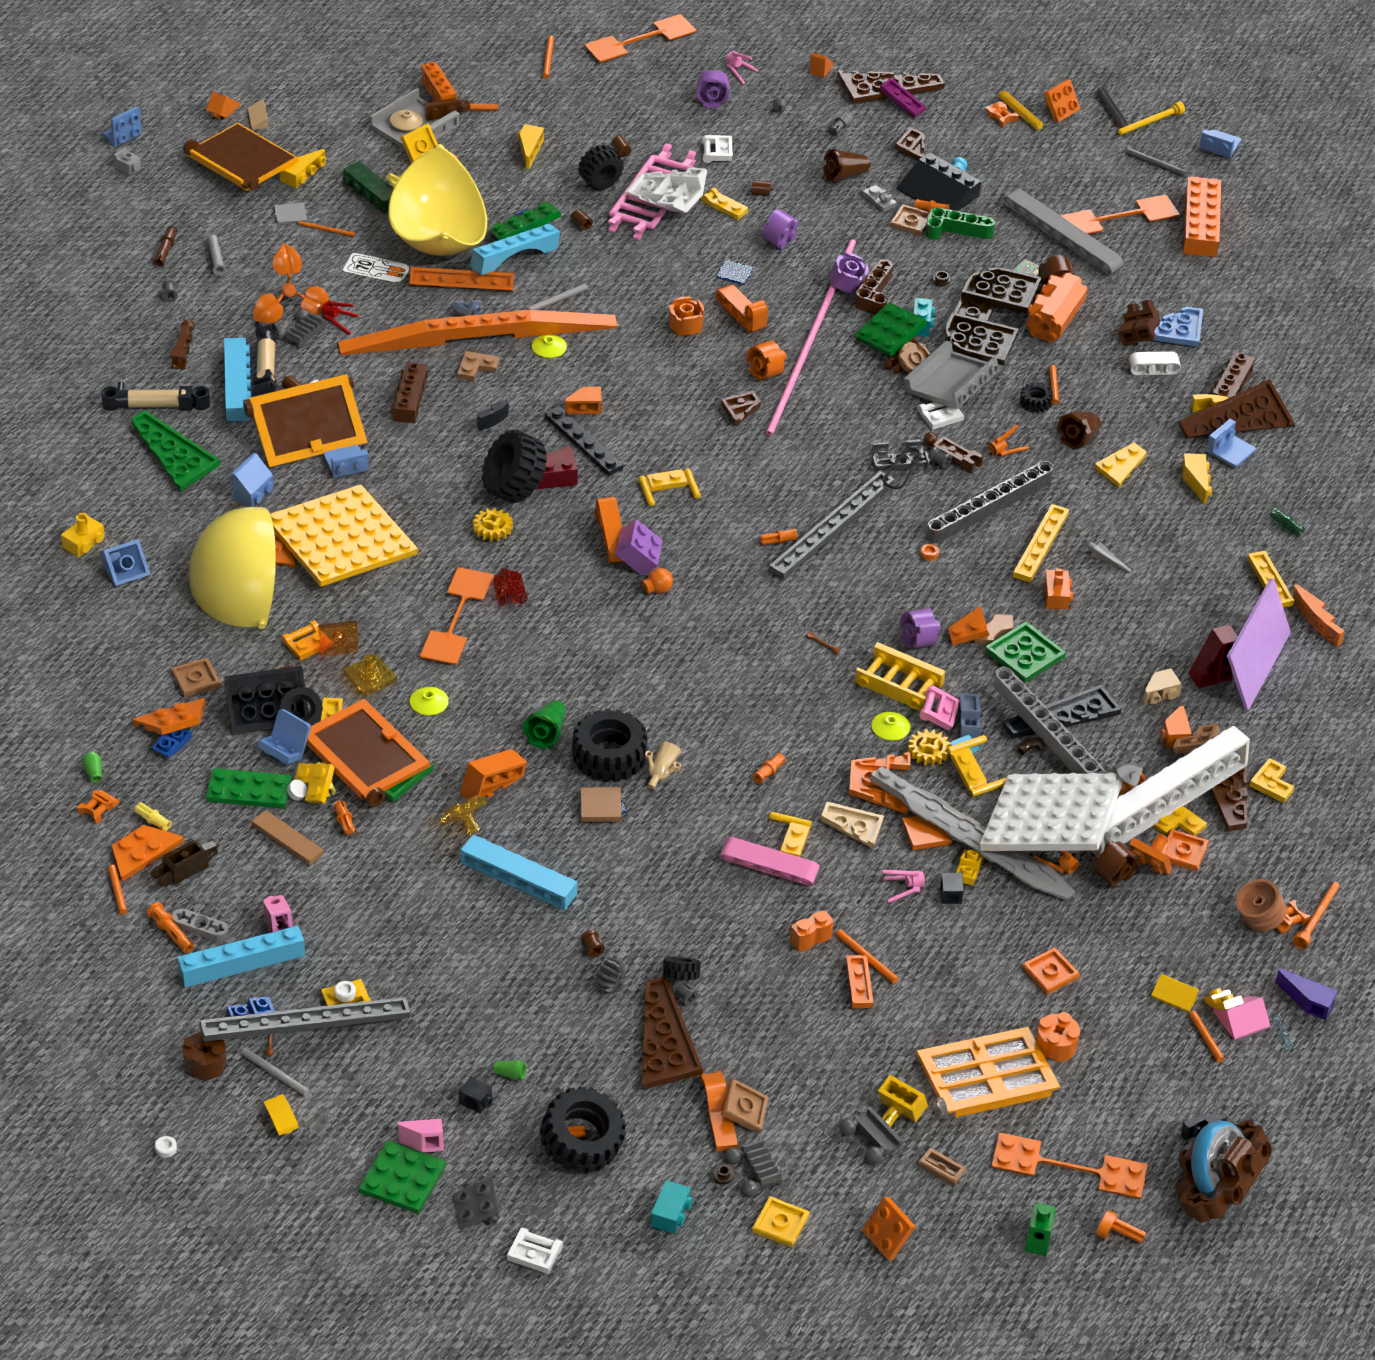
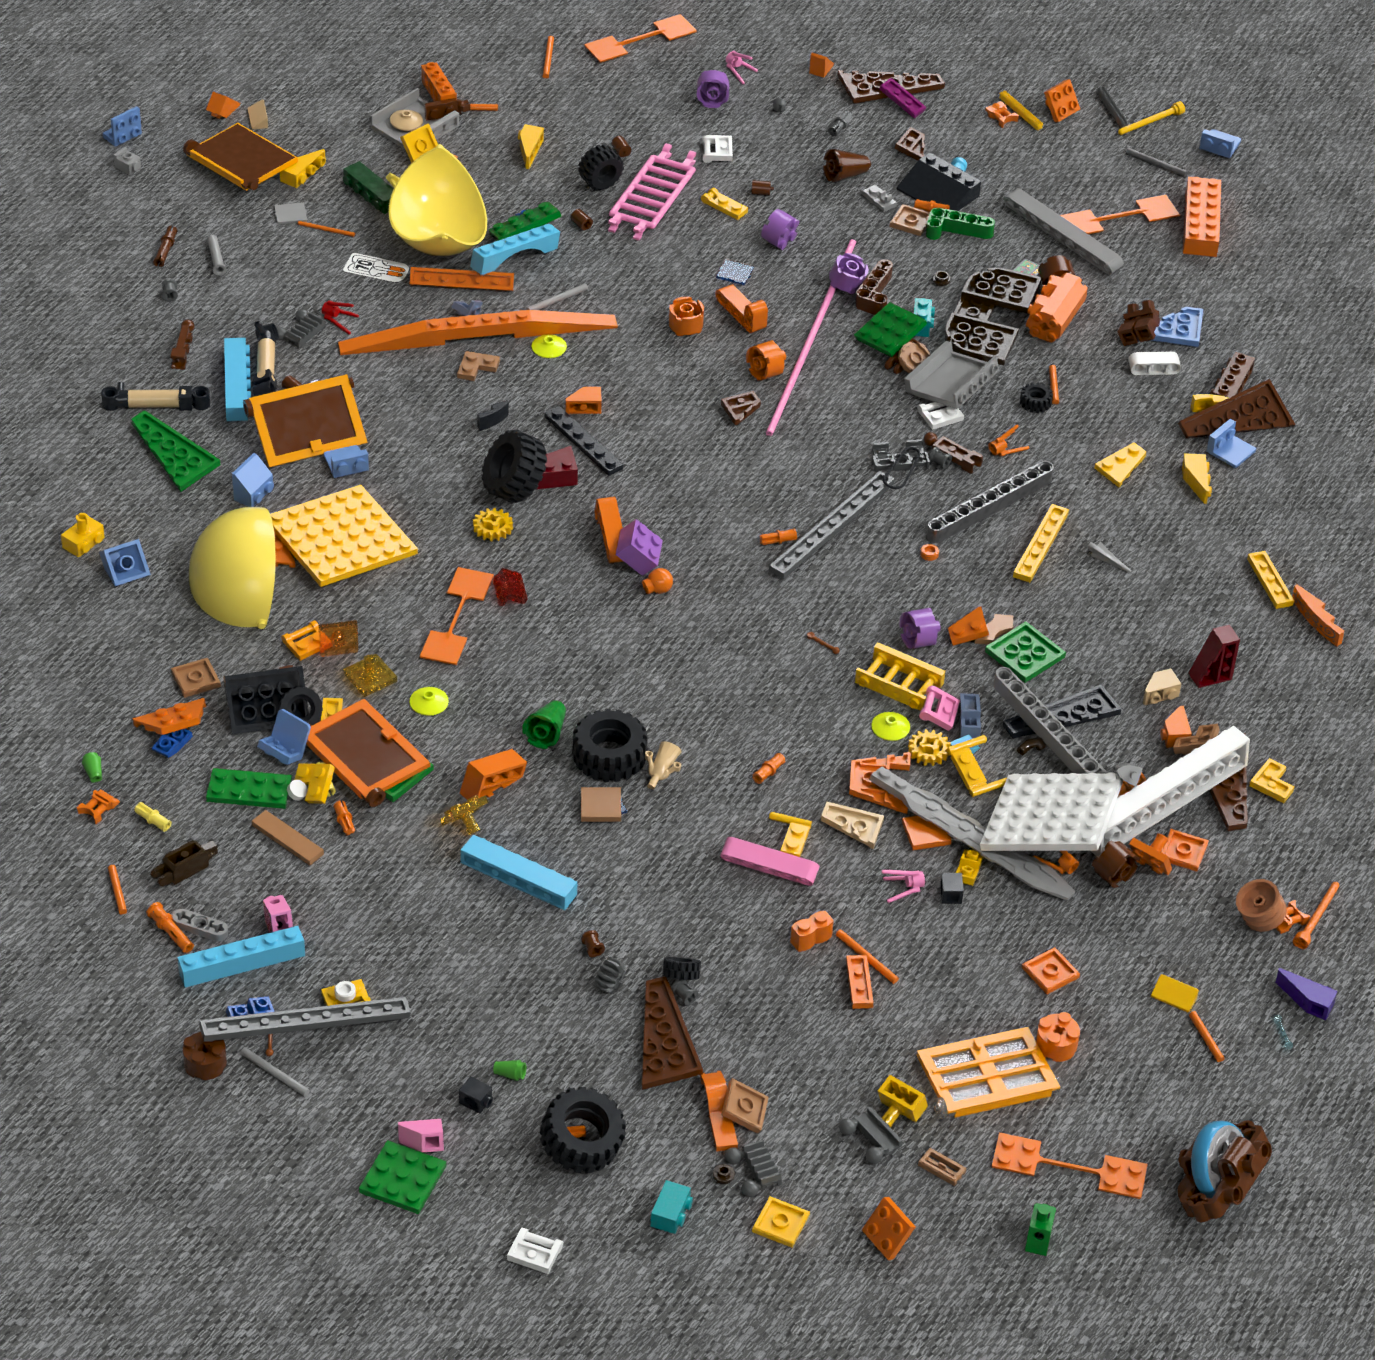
orange wing [112,825,184,881] -> none
white tile [155,1136,177,1158] -> none
orange plant [253,244,330,323] -> none
yellow slope [263,1094,299,1136] -> none
reddish brown brick [391,362,428,423] -> none
dark grey hinge [453,1177,499,1230] -> none
white wedge [625,168,707,213] -> none
yellow plate [638,468,701,506] -> none
orange brick [1044,569,1073,609] -> none
reddish brown cone [1057,411,1101,450] -> none
orange piece [1095,1210,1146,1244] -> none
yellow plate [1153,806,1207,836] -> none
black slope [1180,1113,1228,1140] -> none
yellow slope [1203,988,1243,1010] -> none
bright pink slope [1213,996,1270,1040] -> none
lavender piece [1227,578,1291,710] -> none
clear green pin [1270,507,1305,537] -> none

